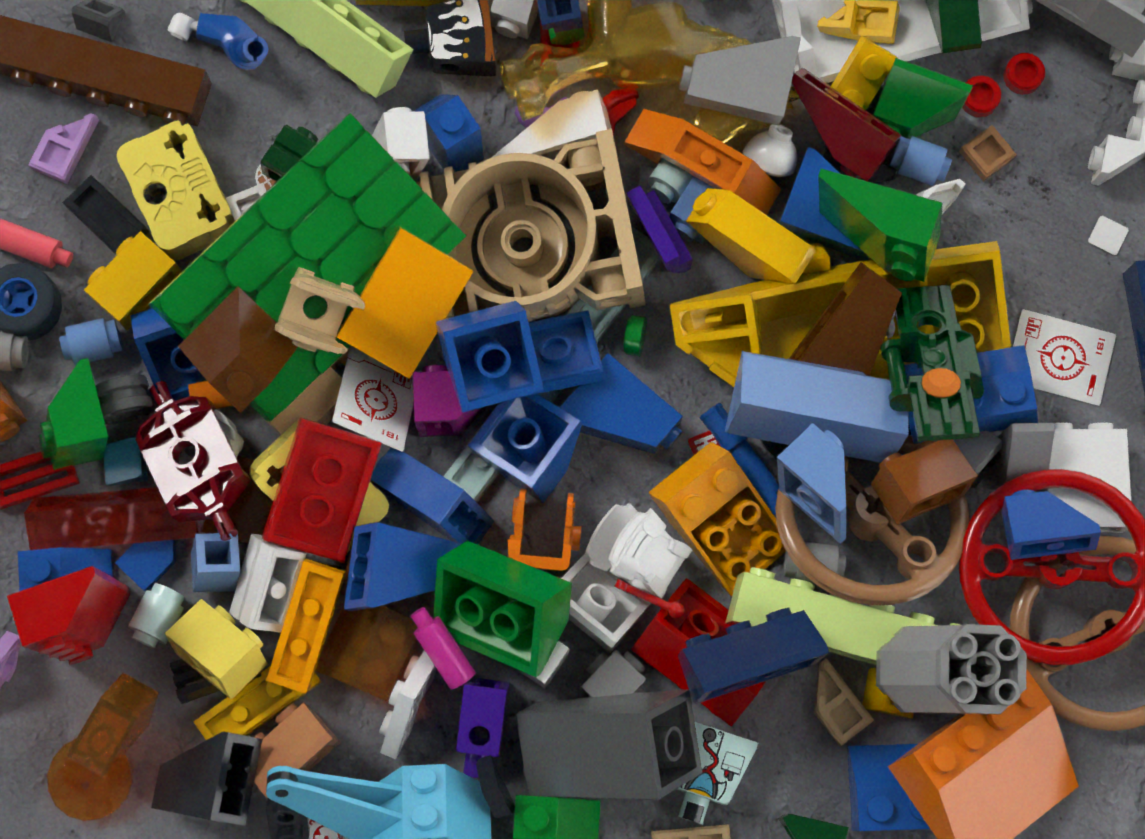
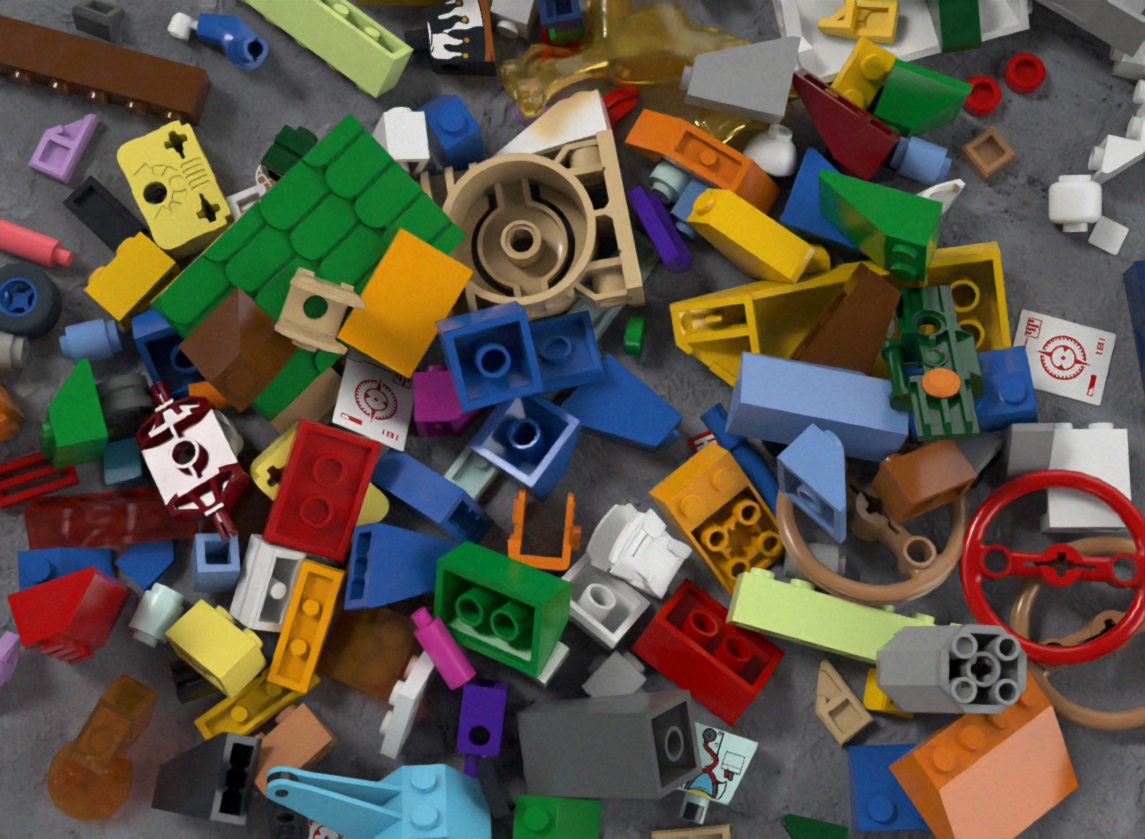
red hinge [614,579,685,618] -> none
dark blue slope [678,607,830,704] -> none
blue slope [1002,489,1101,560] -> none
none -> white head [1049,175,1102,232]

